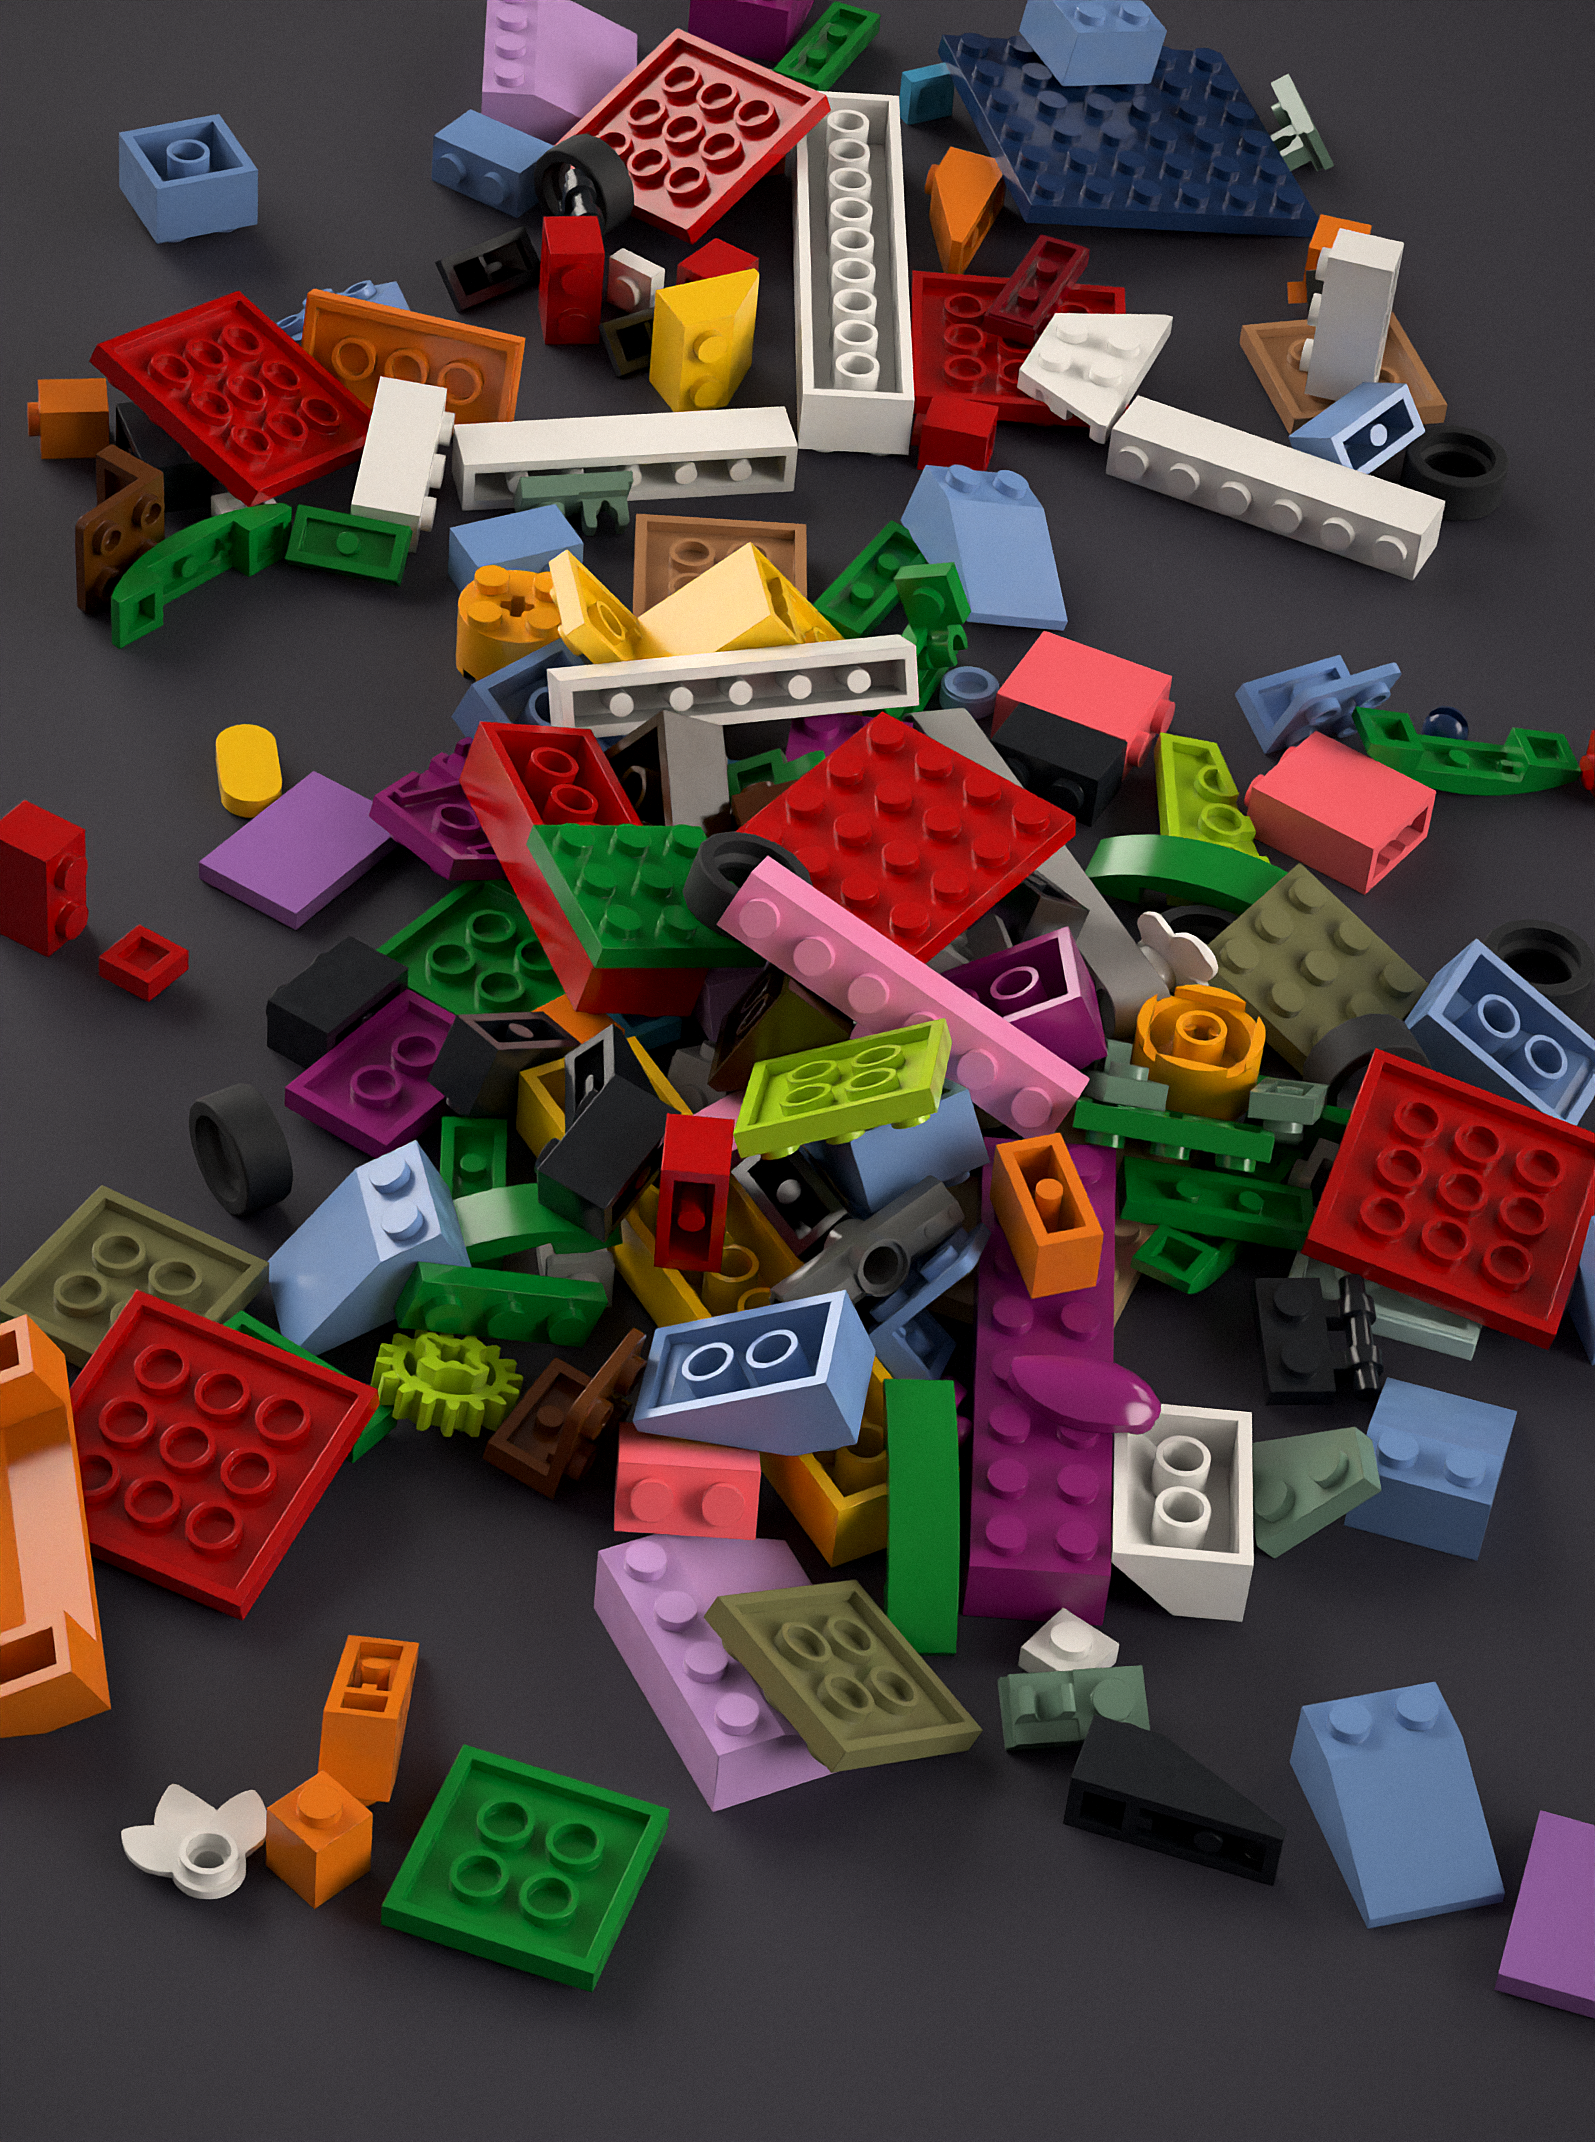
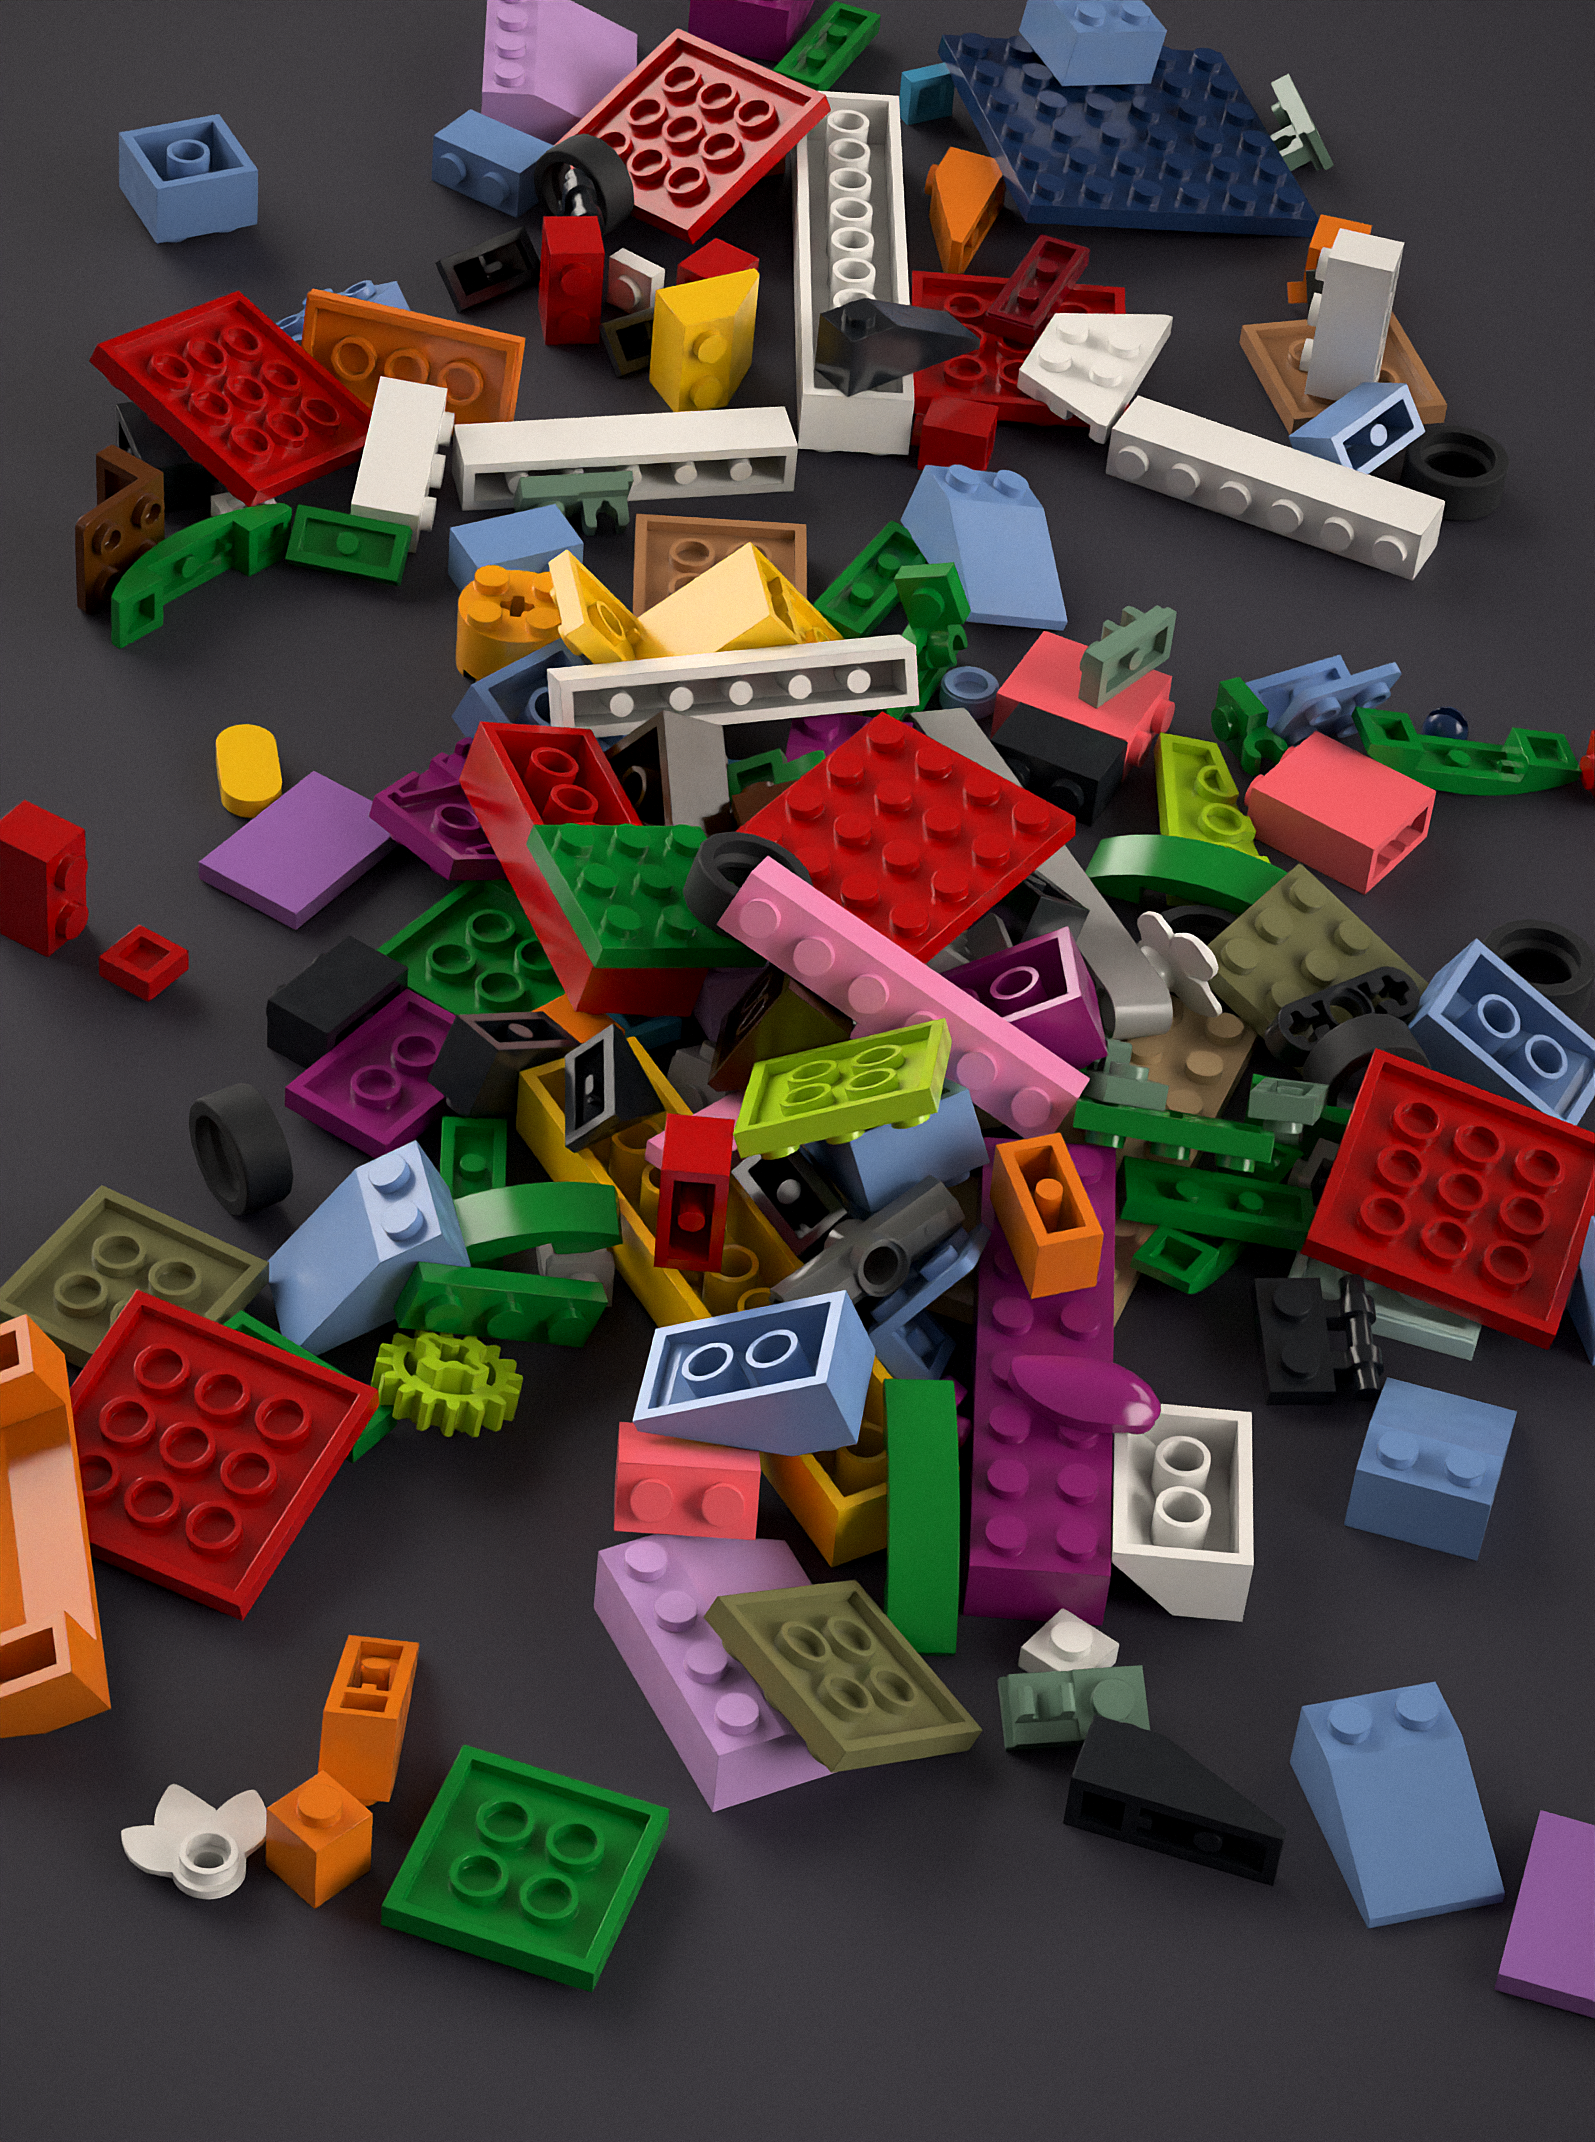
orange brick [27,378,109,459] -> none
reddish brown bracket [482,1328,647,1500] -> none
black brick [534,1073,681,1243] -> none
light orange brick [1130,985,1266,1121] -> none
sand green wing [1252,1427,1382,1559] -> none
none -> black slope [814,298,981,397]
none -> sand green plate [1078,605,1177,709]
none -> green plate [1211,677,1288,776]
none -> black beam [1264,966,1420,1067]

